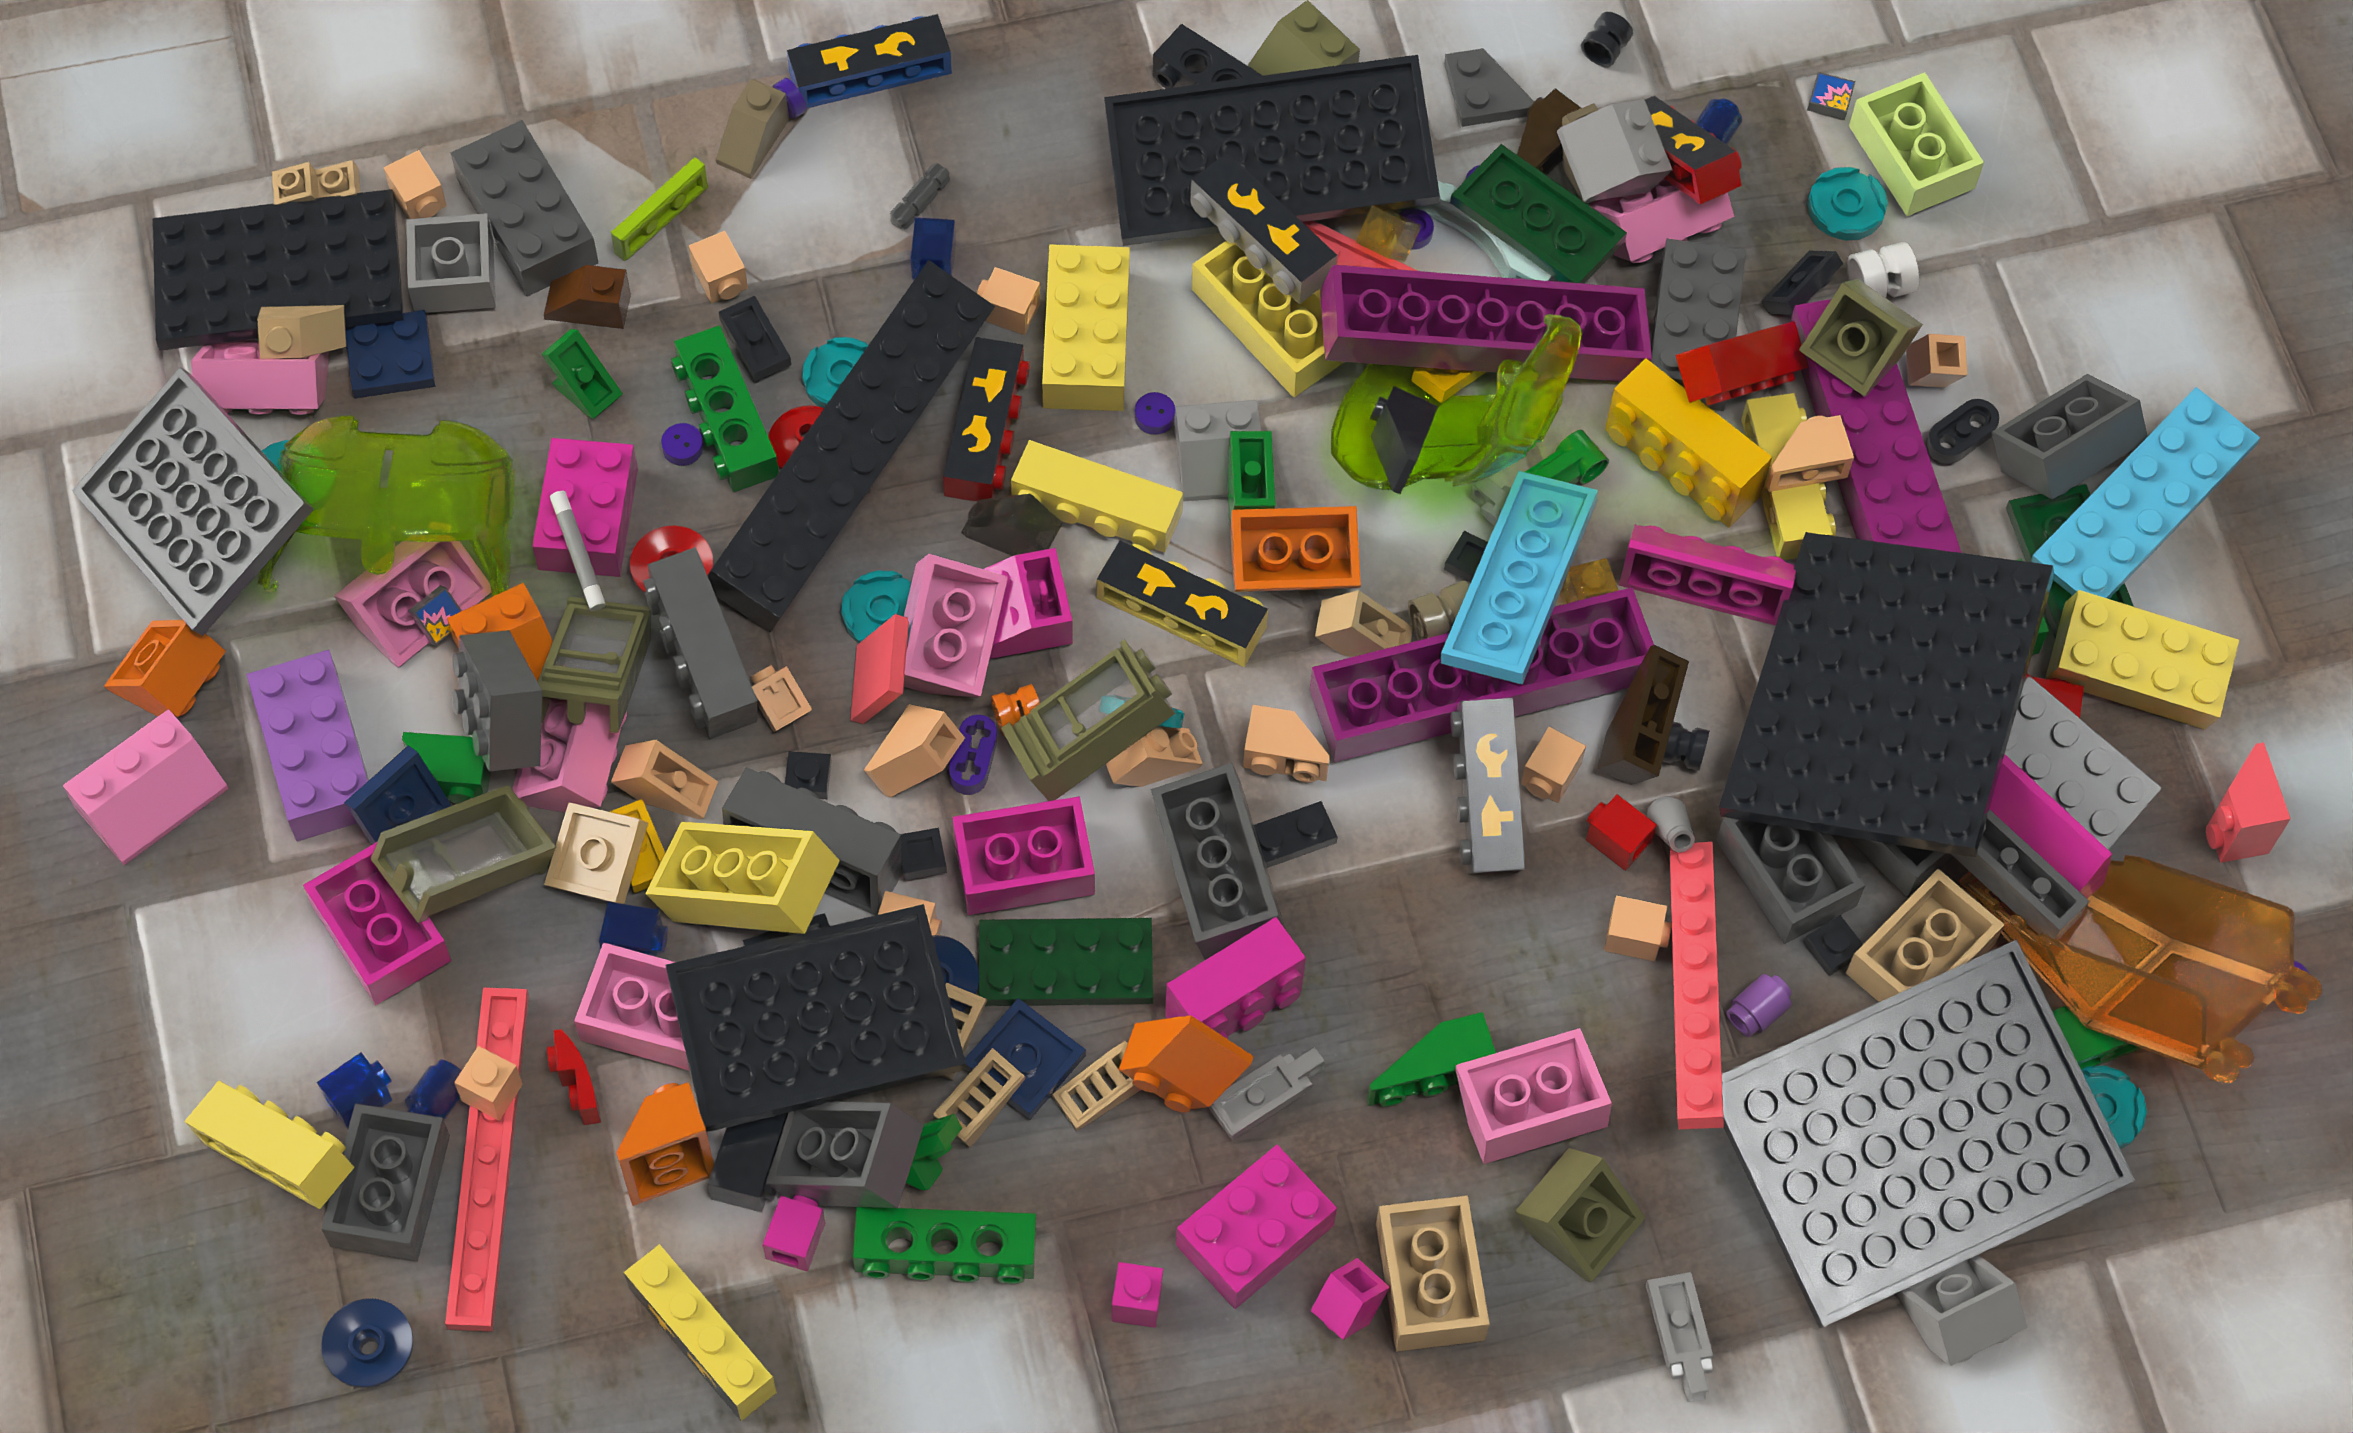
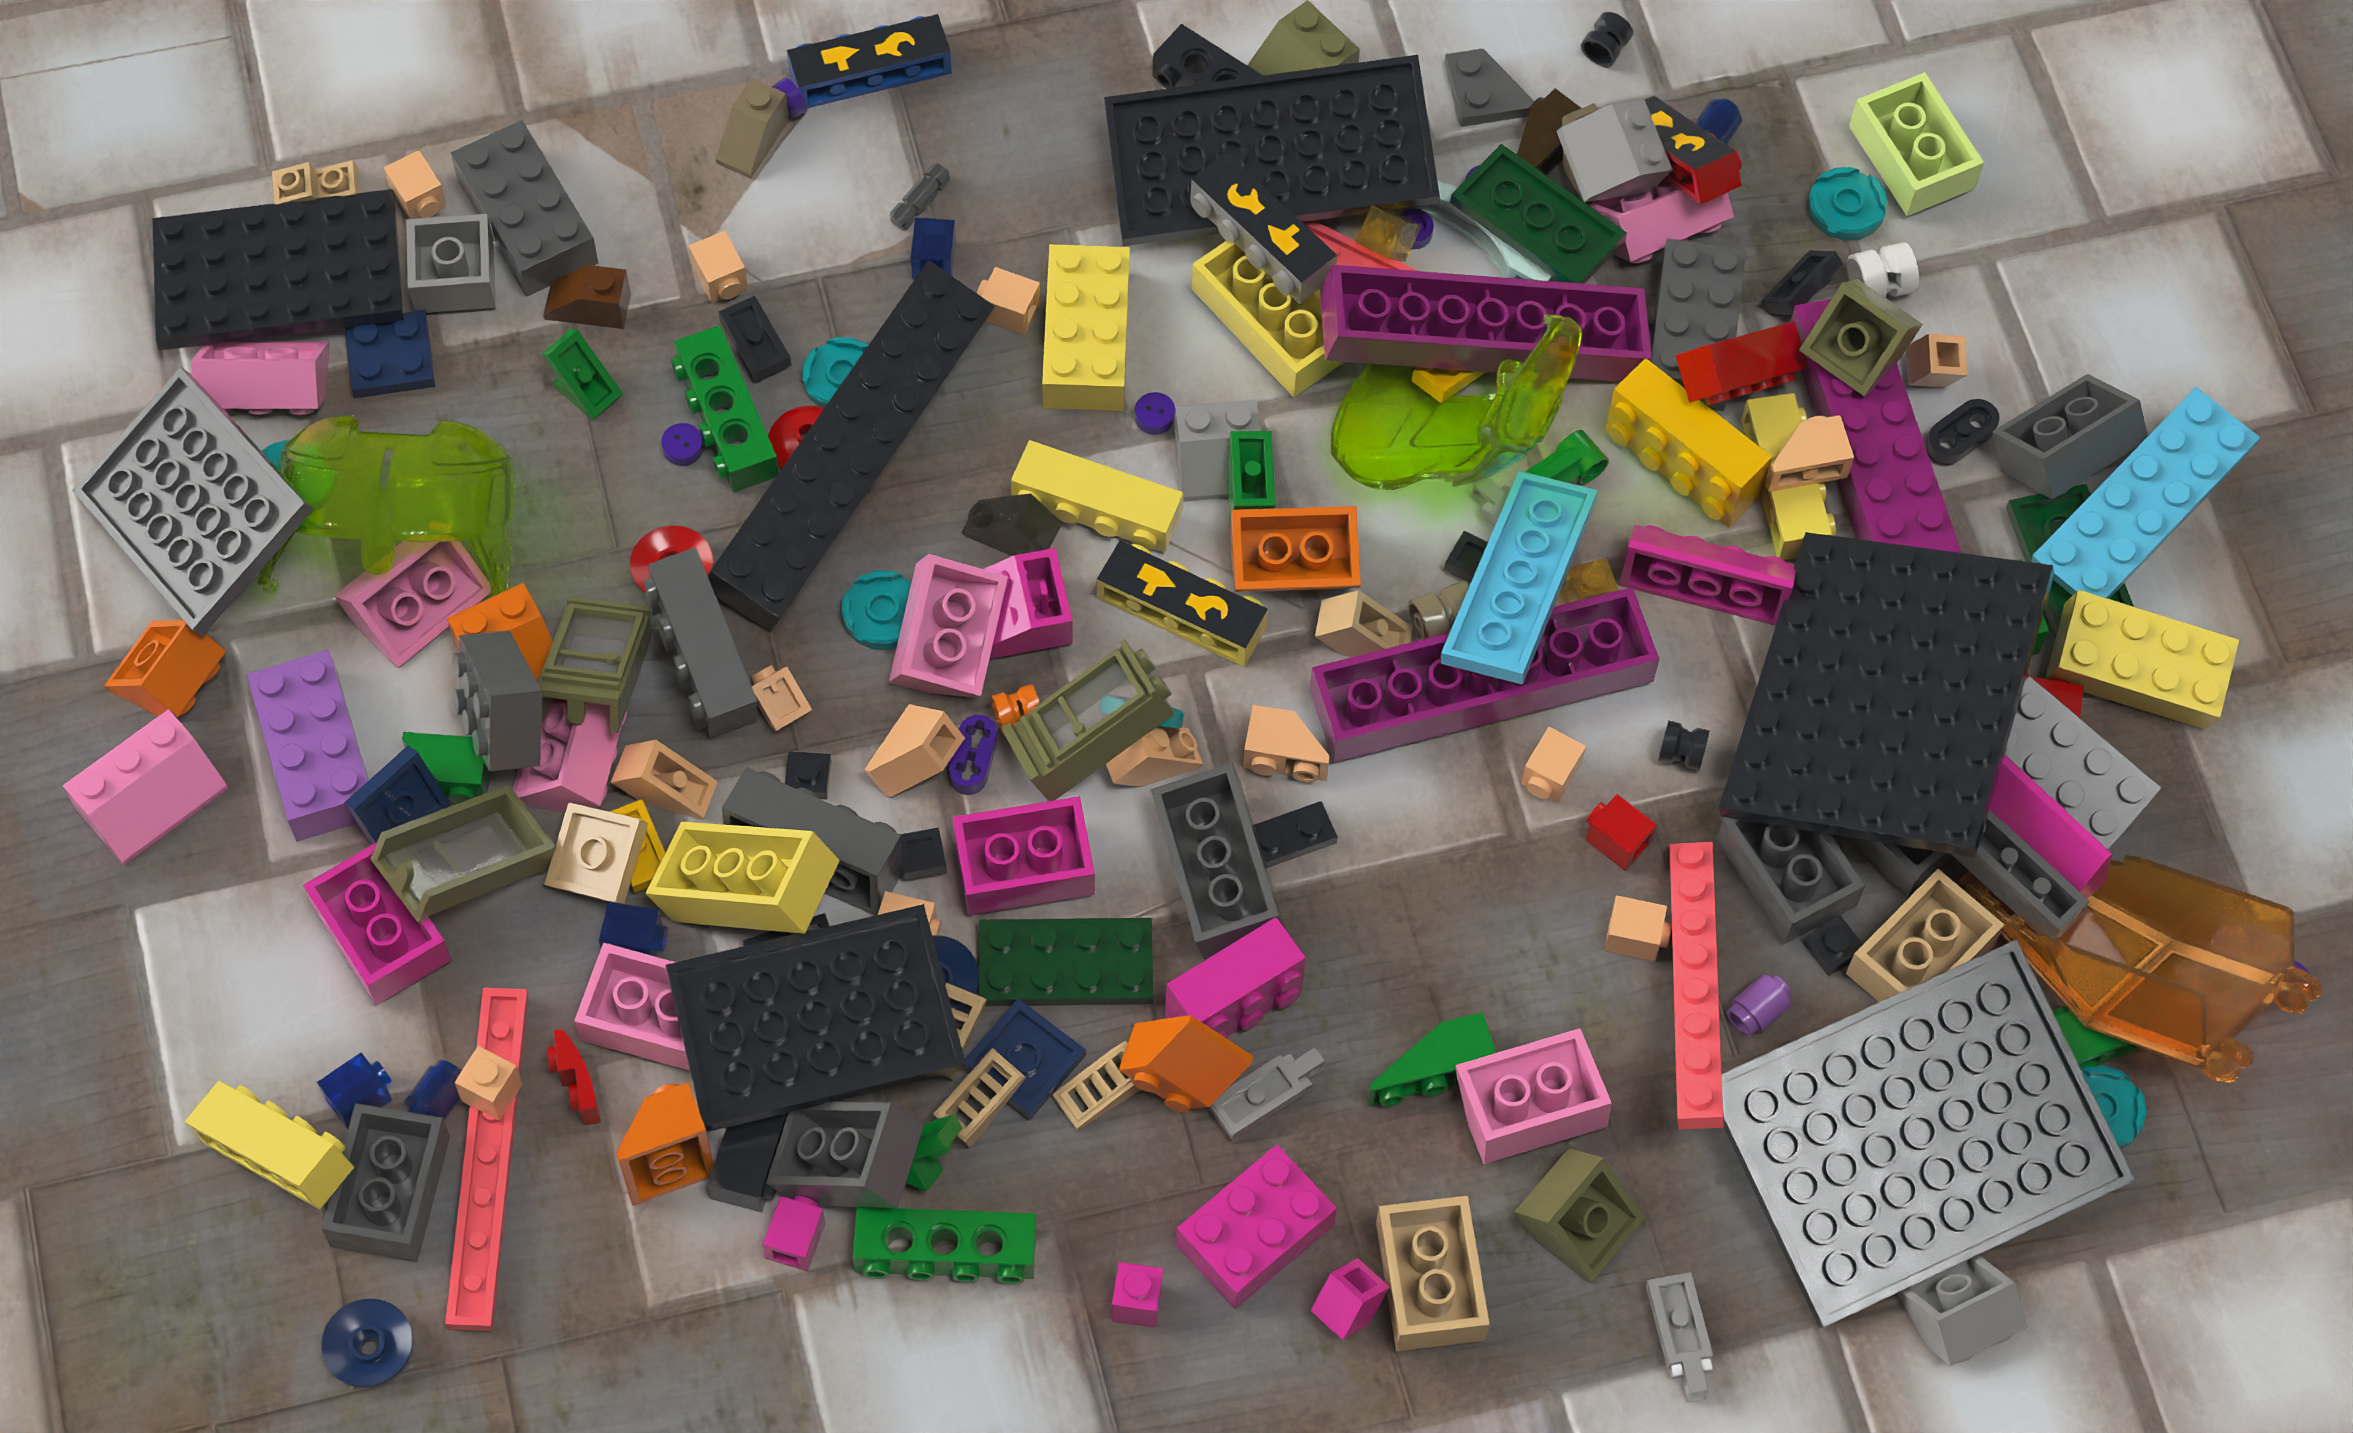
tan slope [257,305,346,359] -> none
tile [408,585,462,645] -> none
dark pink brick [532,438,638,577] -> none
light grey bar [550,491,606,611] -> none
lime tile [611,157,708,262] -> none
light yellow brick [624,1244,777,1421] -> none
coral tile [850,614,909,724] -> none
black brick [943,337,1030,504] -> none
black slope [1370,386,1438,494] -> none
brick [1451,698,1525,874] -> none
dark brown slope [1597,645,1689,785] -> none
light grey cone [1647,796,1695,852] -> none
tile [1807,72,1856,120] -> none
coral slope [2206,742,2291,863] -> none

